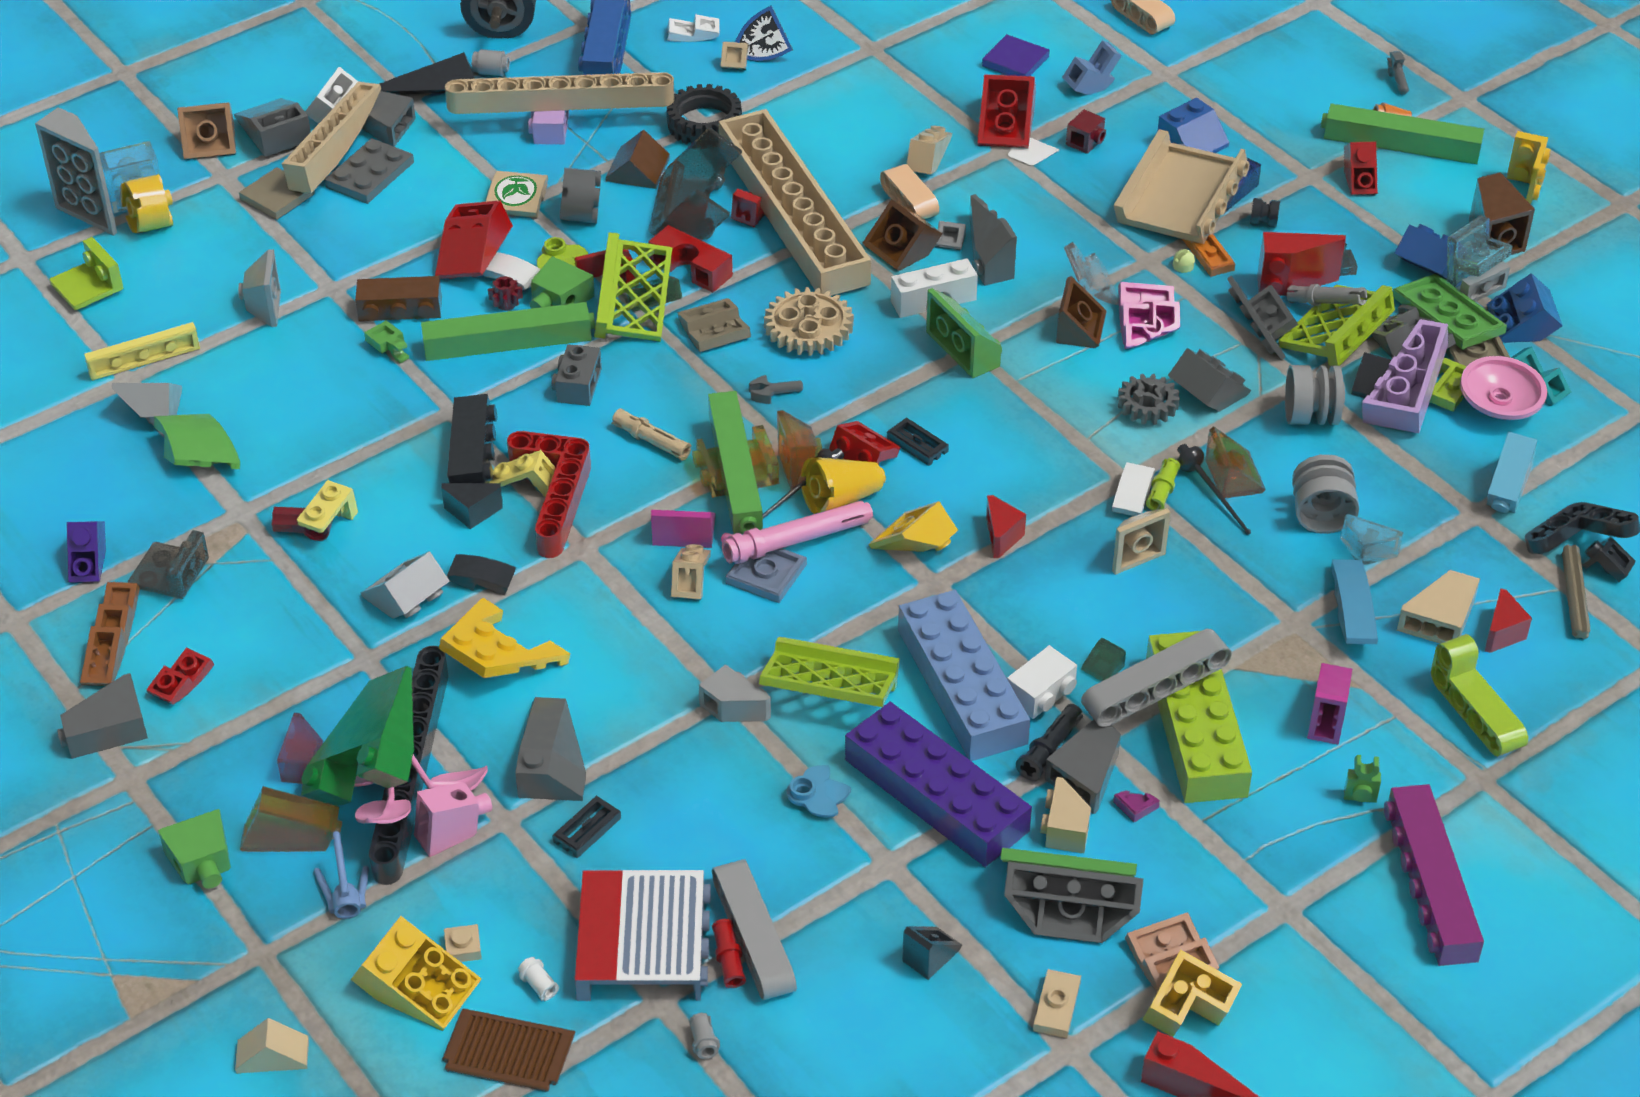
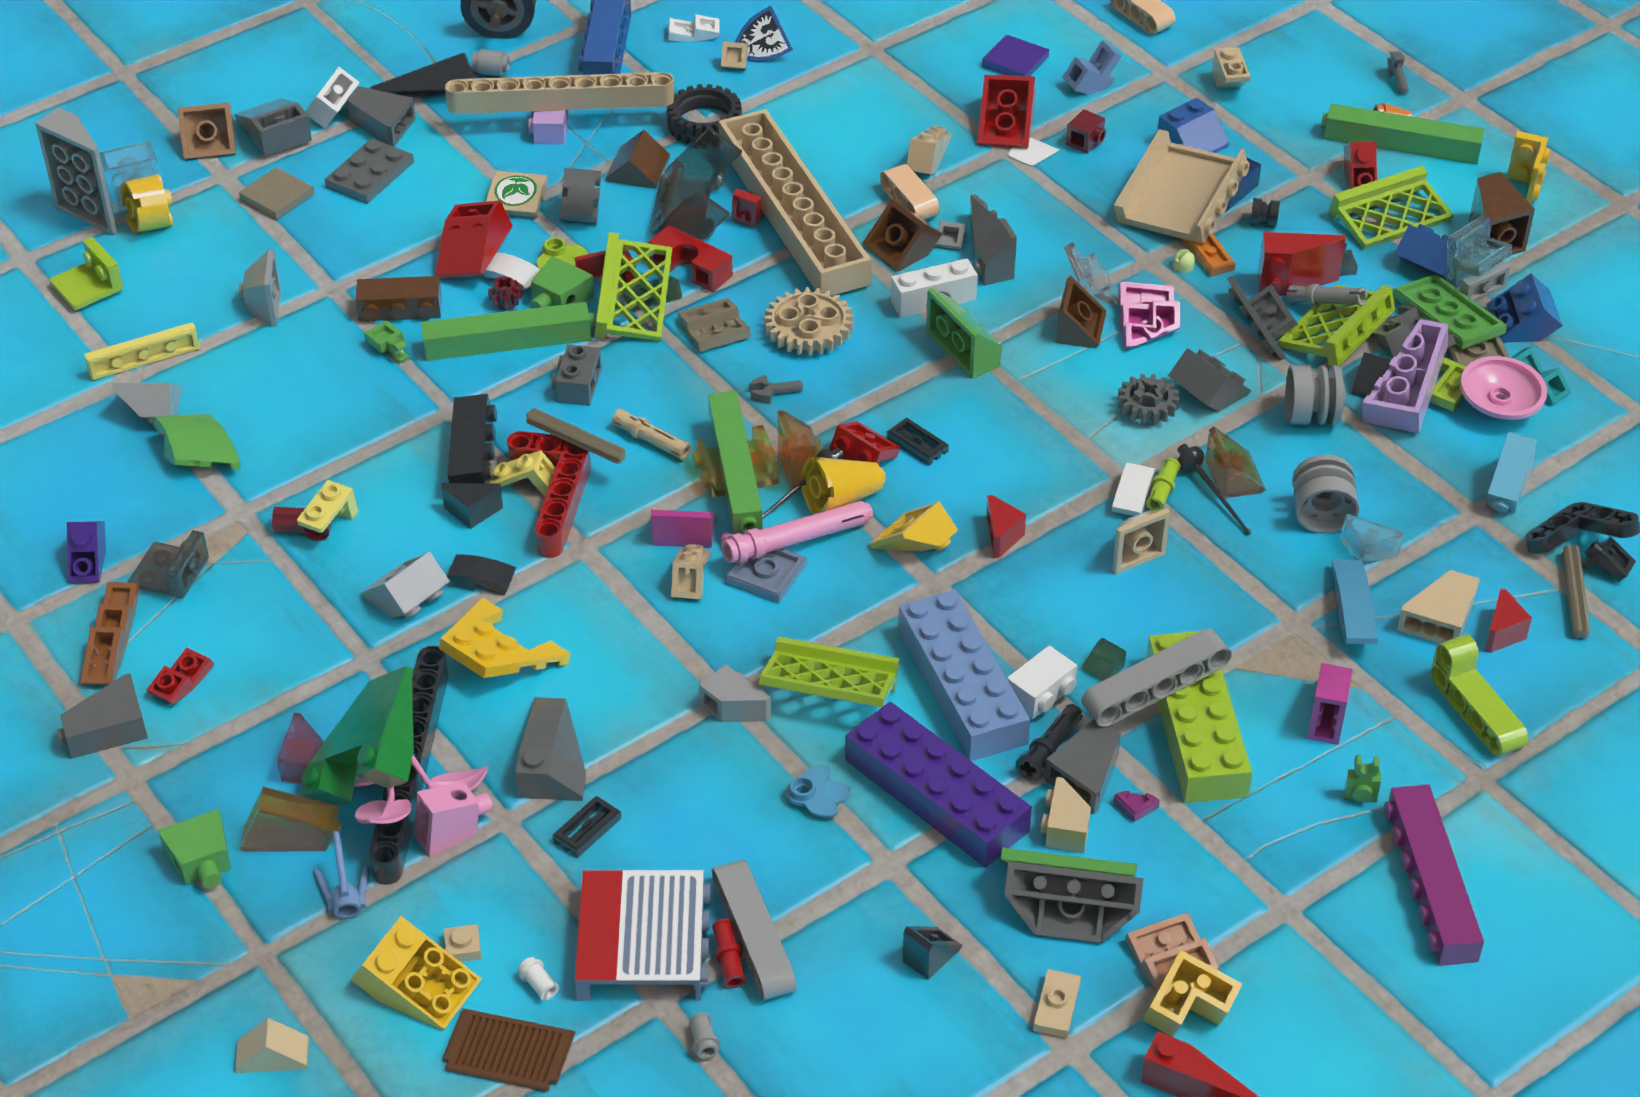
tan slope [282,82,381,193] -> none
none -> dark tan axle [526,408,626,464]
none -> tan slope [1212,47,1251,88]
none -> lime fence [1328,166,1454,250]

